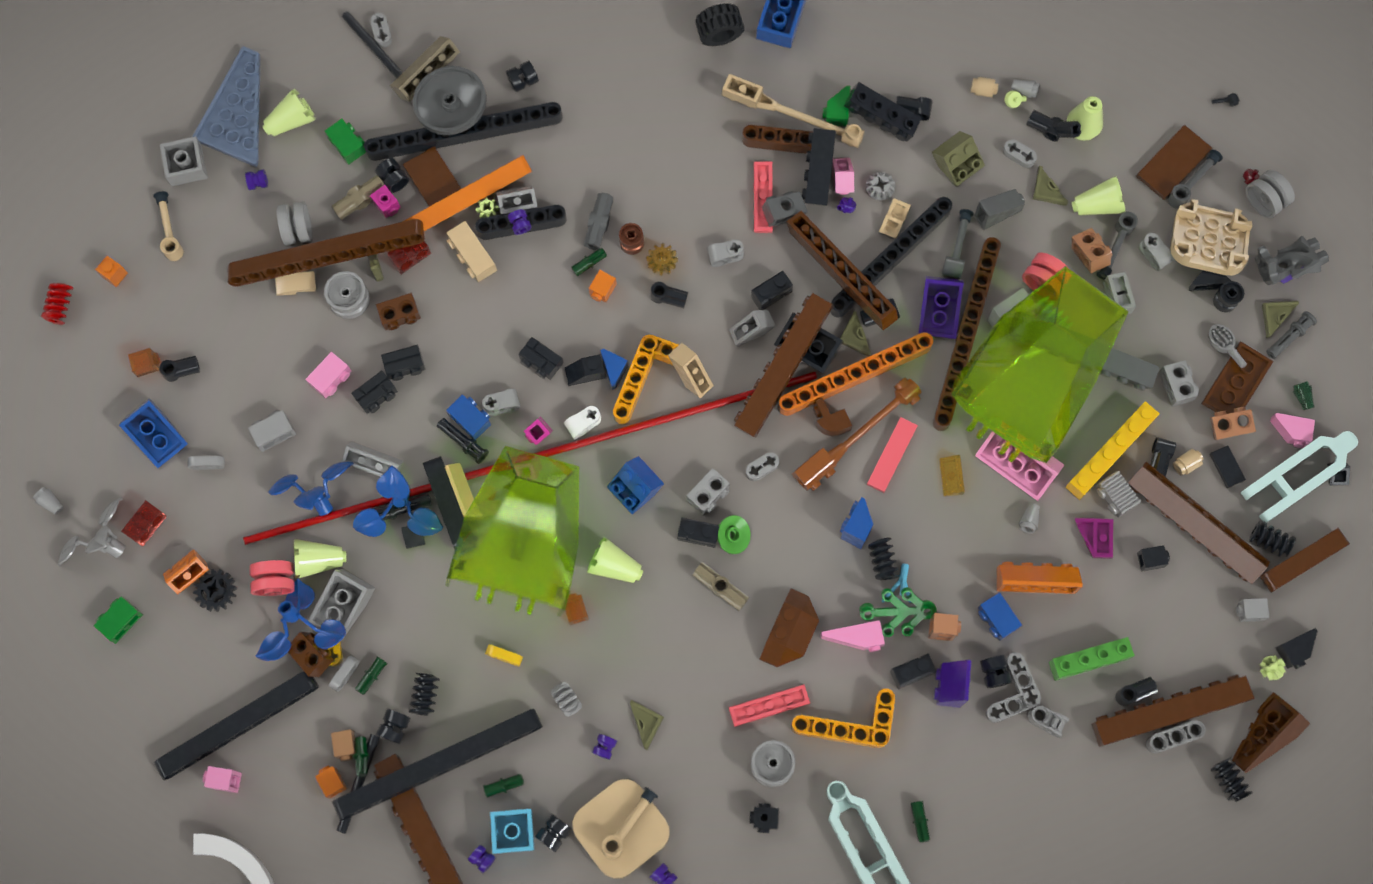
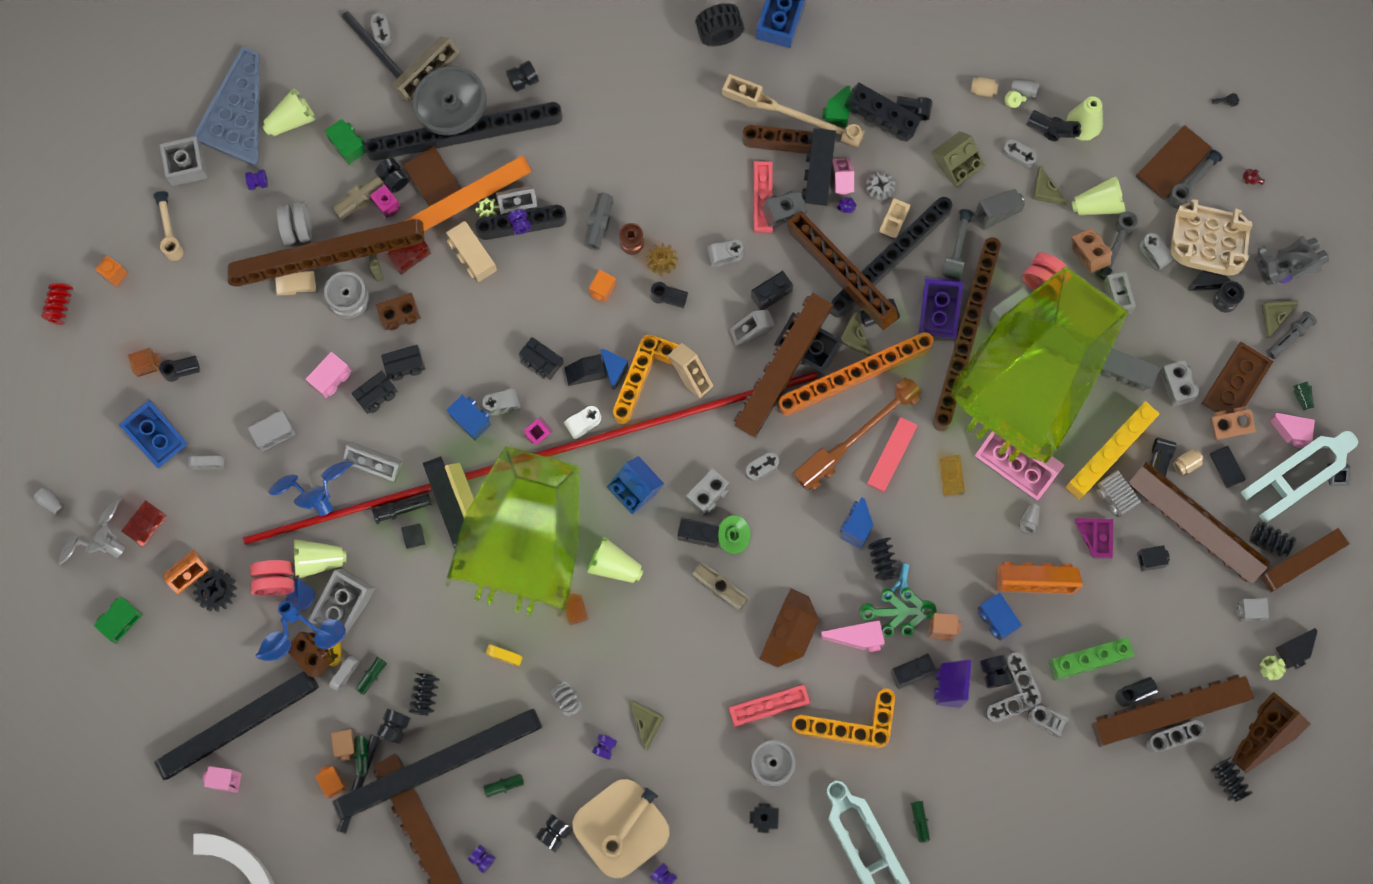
blue plant [353,466,443,537] -> none
black pin [436,418,489,464] -> none
medium azure brick [490,809,535,854] -> none
dark green axle [571,248,607,277] -> none
reddish brown brick [813,397,852,436] -> none
light grey piece [1209,324,1247,368] -> none
light grey wheel [1246,170,1295,218] -> none

